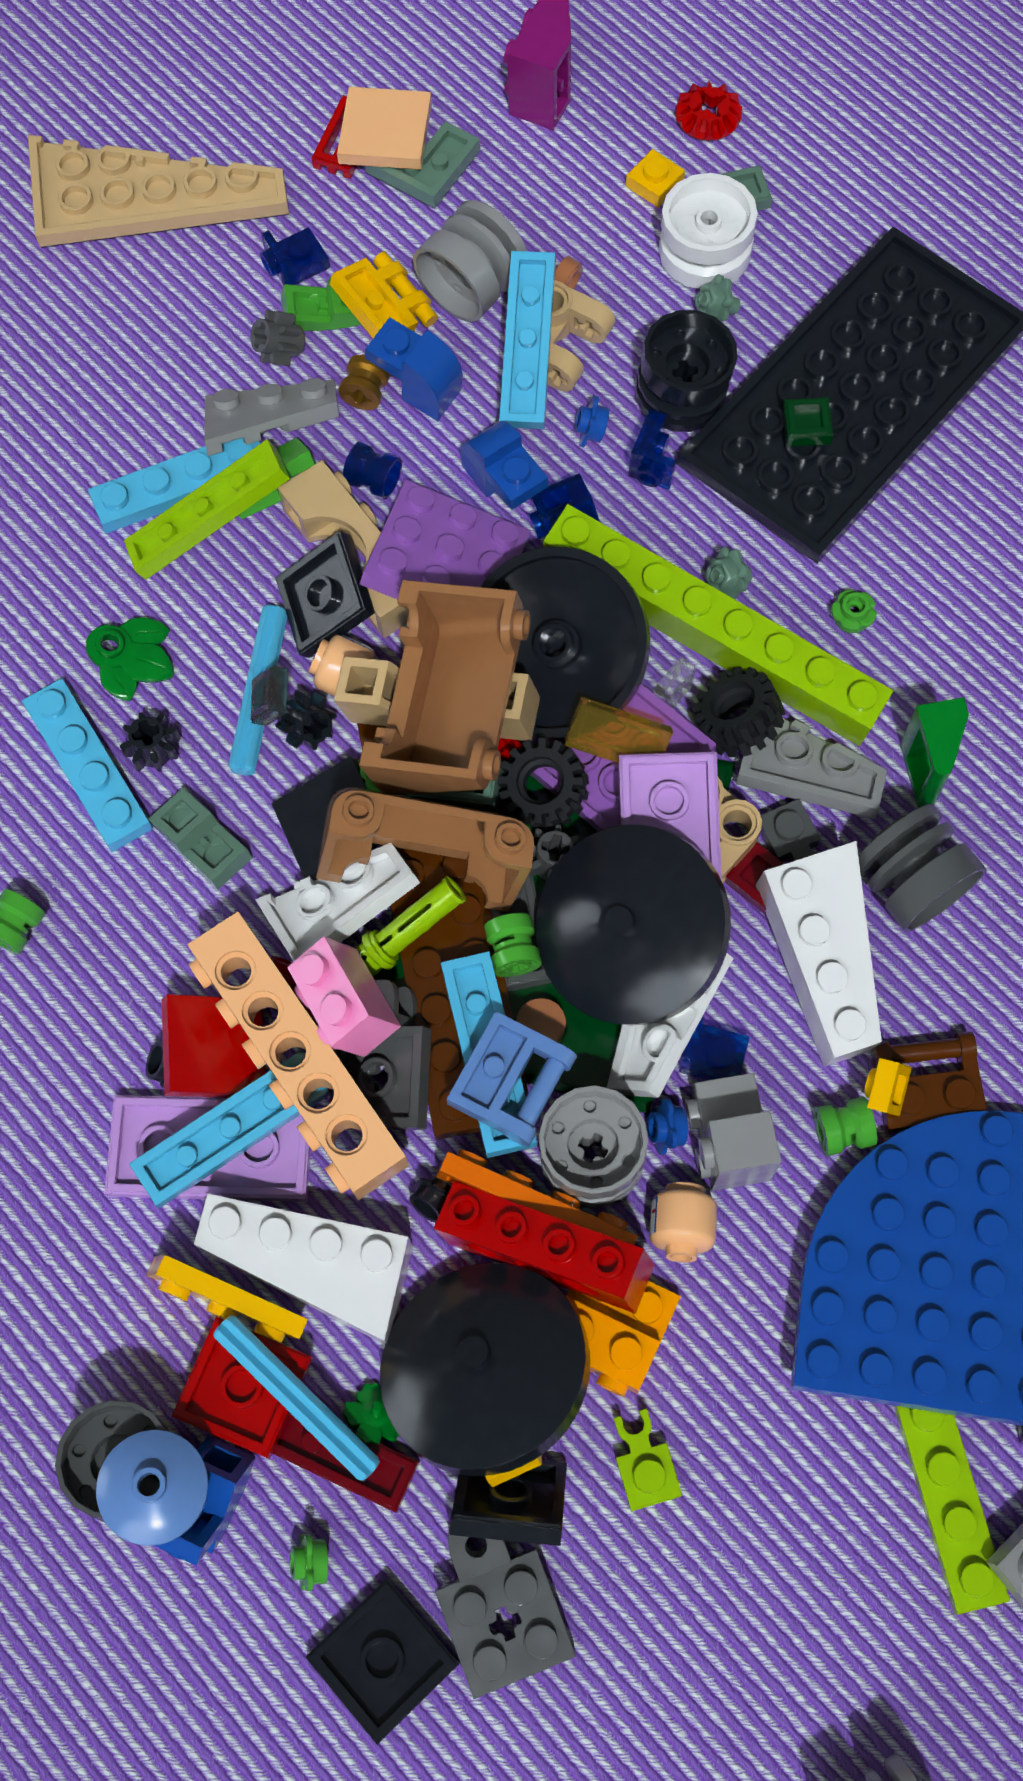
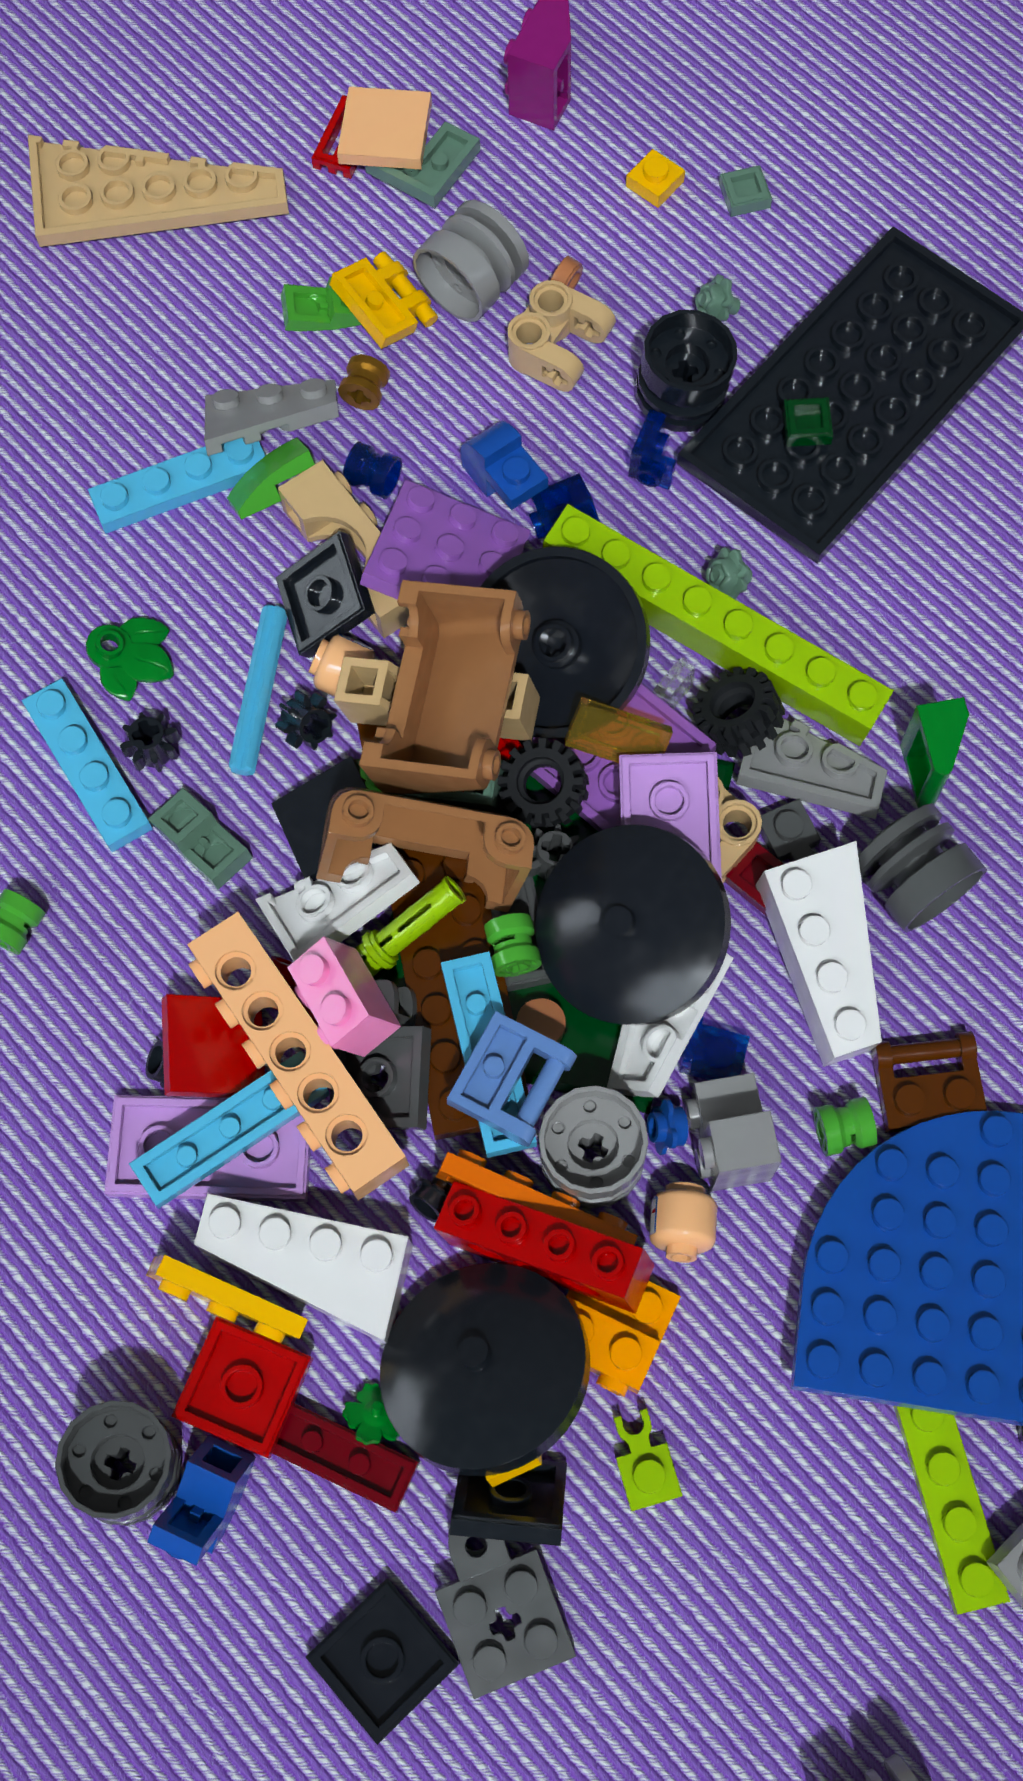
medium blue dish [96,1430,209,1546] -> none
lime plate [124,439,290,580] -> none
medium azure axle [213,1315,380,1481] -> none
dark grey gear [250,310,305,366] -> none
clear smoke tile [250,665,288,726] -> none
clear blue bracket [260,227,330,286] -> none
bright green plate [290,1534,328,1591] -> none
blue brick [365,317,463,421] -> none
medium azure plate [499,251,556,429] -> none
blue plate [574,395,609,448] -> none
white wheel [659,173,758,289] -> none
red gear [676,81,742,140] -> none
bright green plate [831,589,877,633] -> none
yellow plate [865,1058,912,1116] -> none

